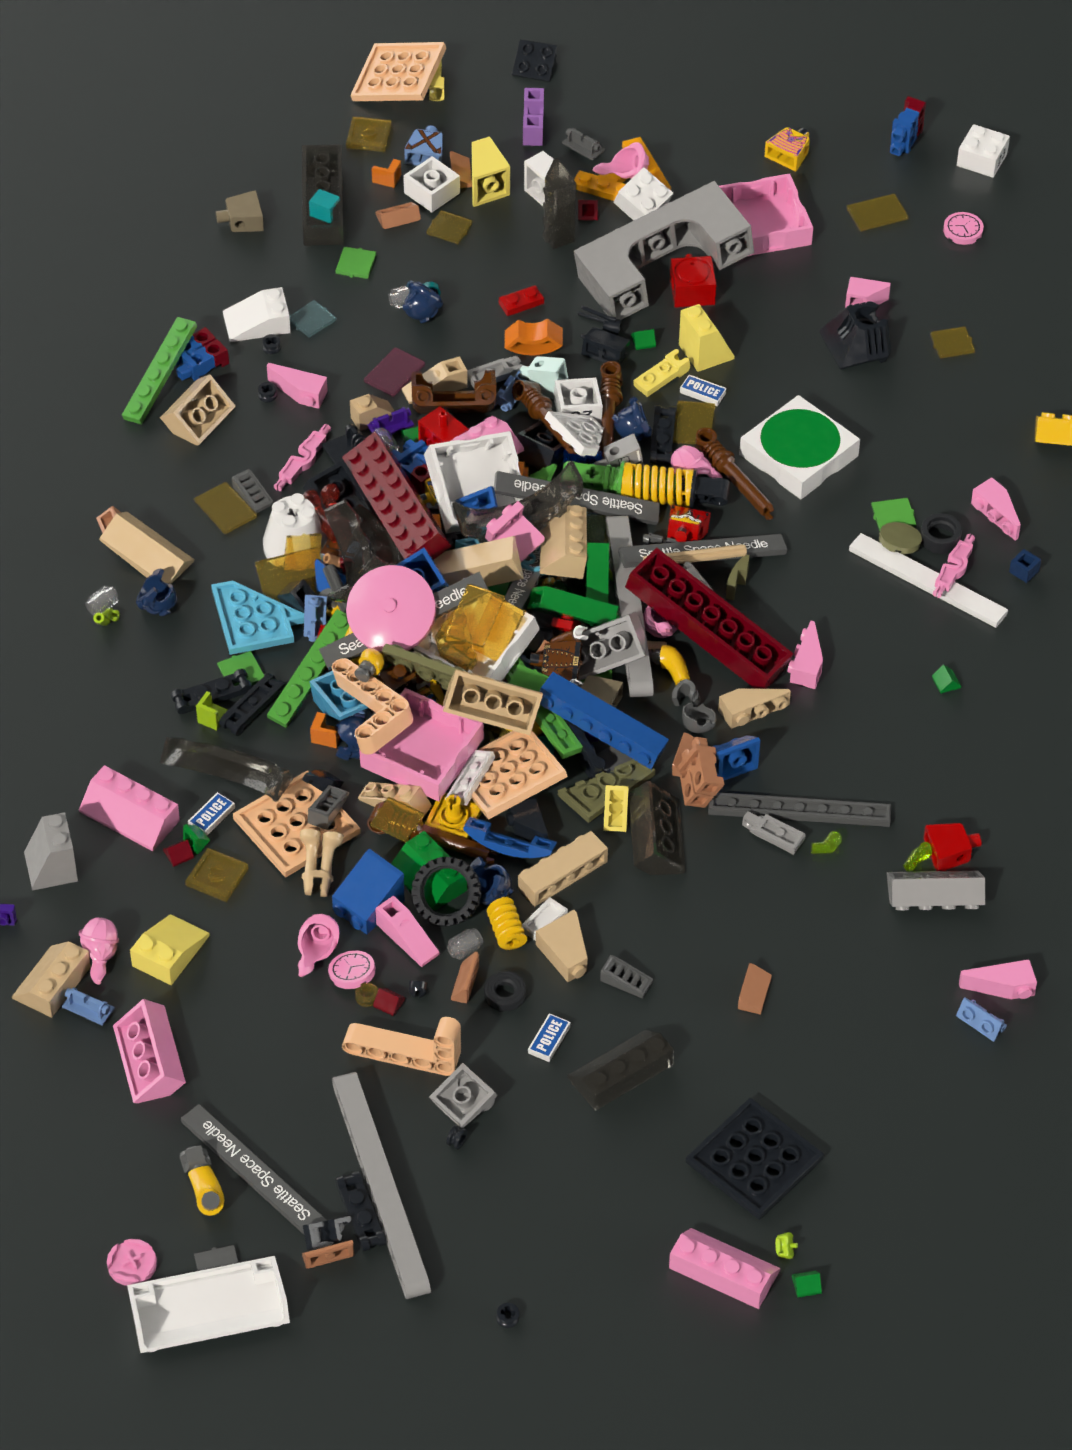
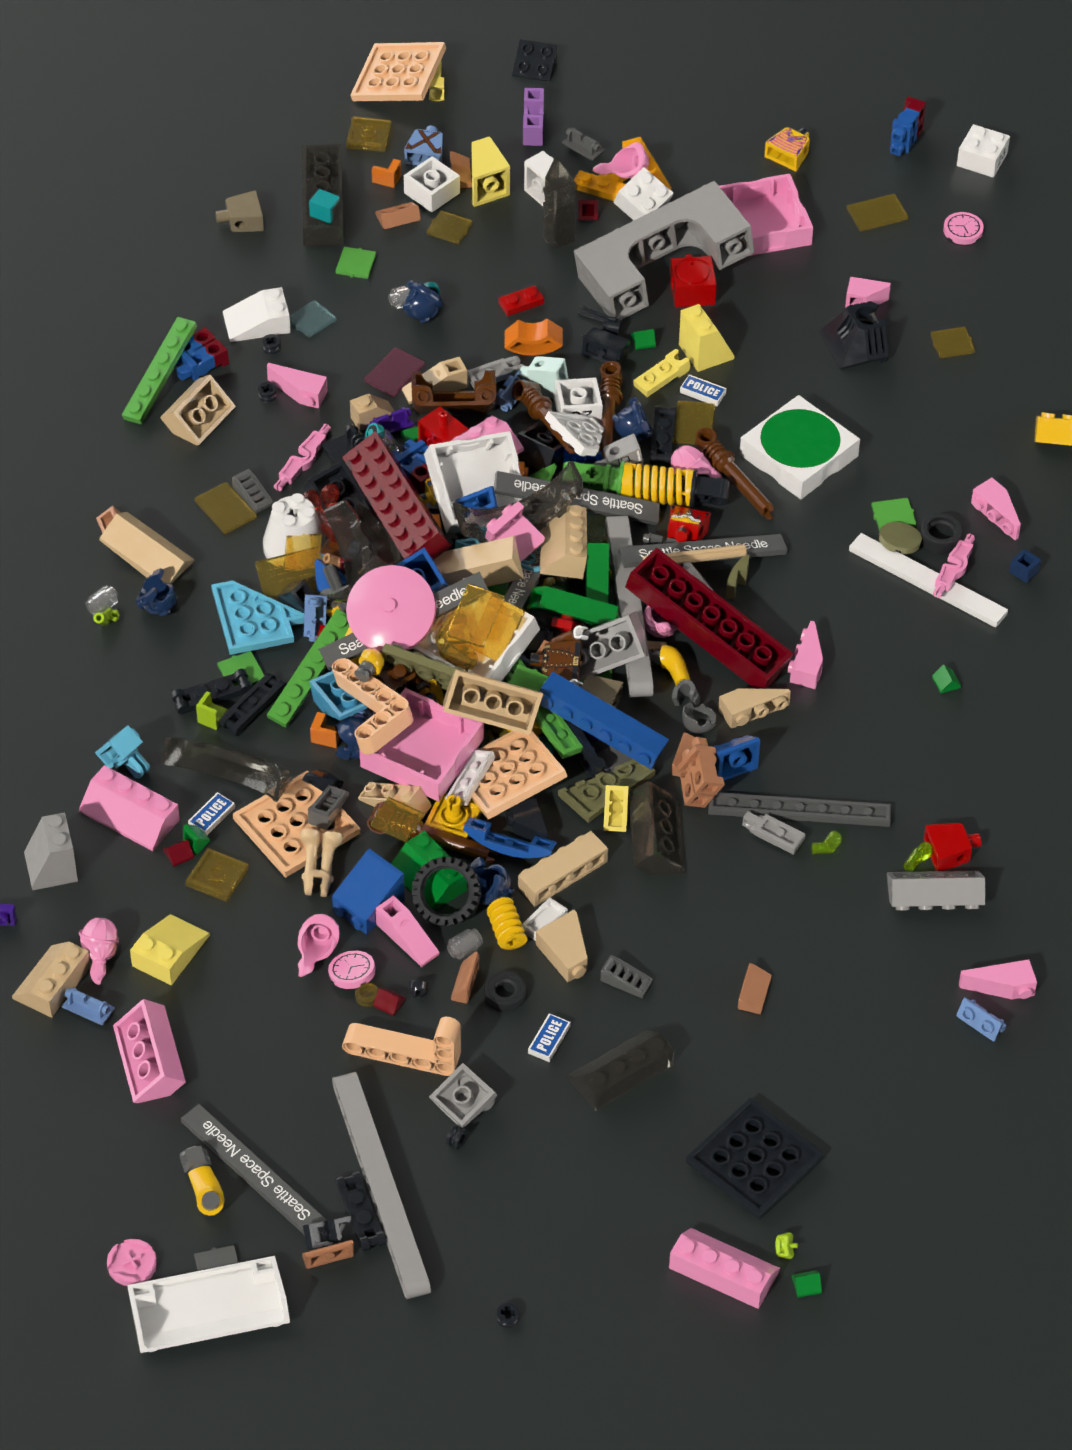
none -> medium azure brick [95,725,150,779]
none -> teal tile [365,423,385,439]

